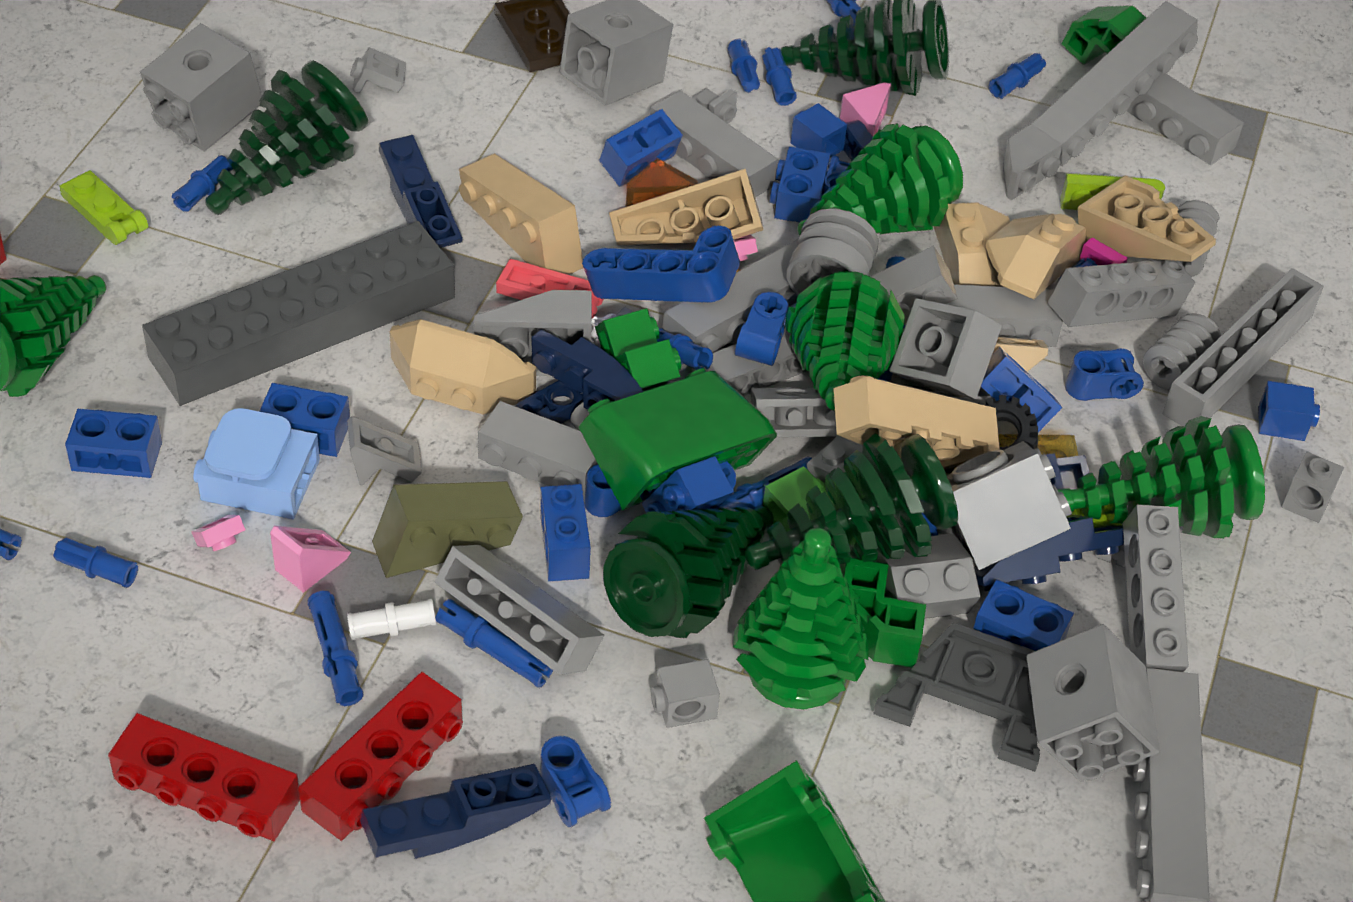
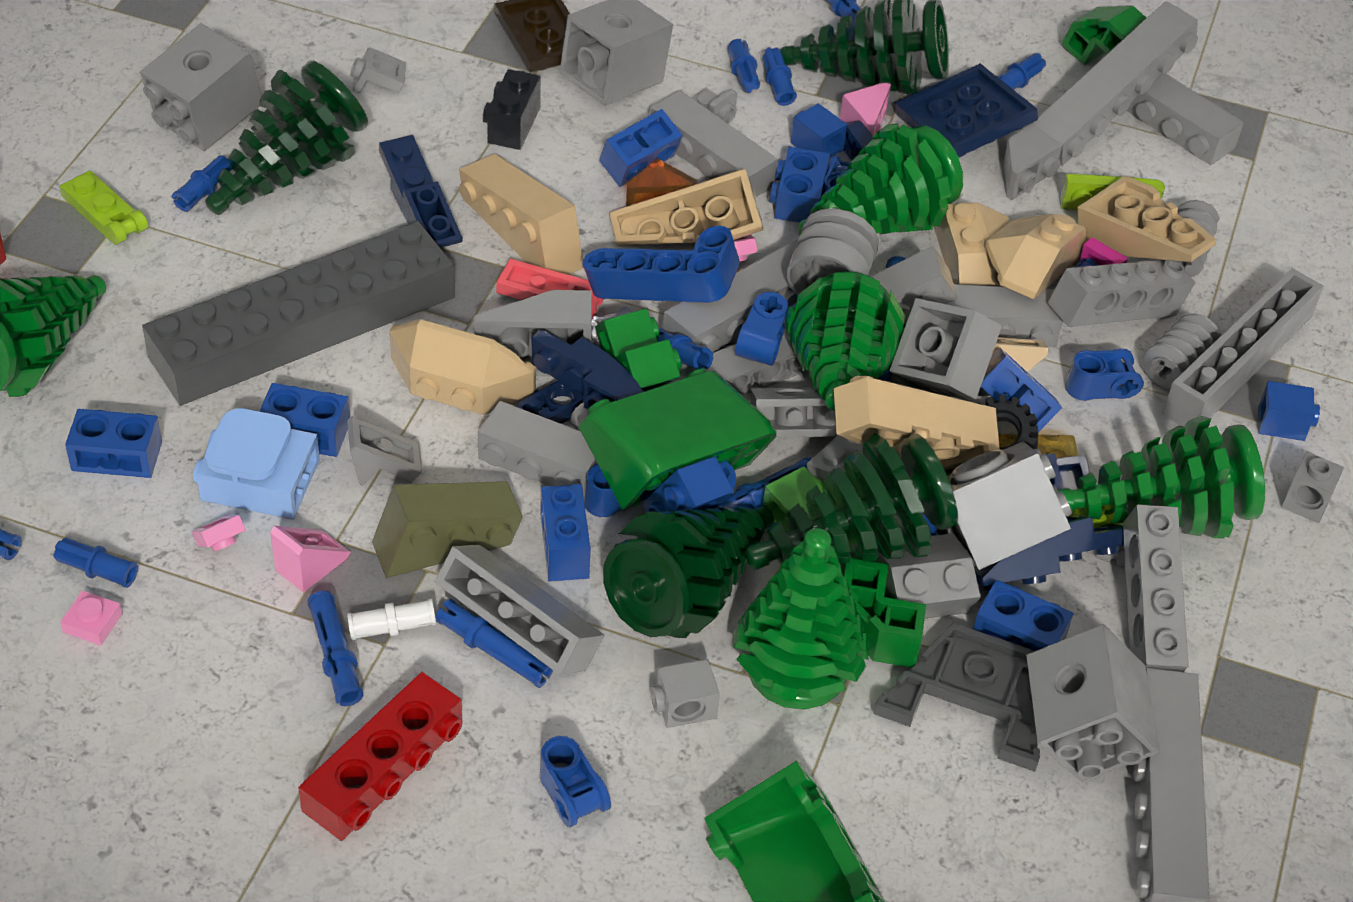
red brick [108,713,300,842] -> none
dark blue slope [360,763,552,859] -> none
none -> bright pink plate [60,591,122,645]
none -> black brick [483,69,541,150]
none -> dark blue plate [895,63,1038,158]

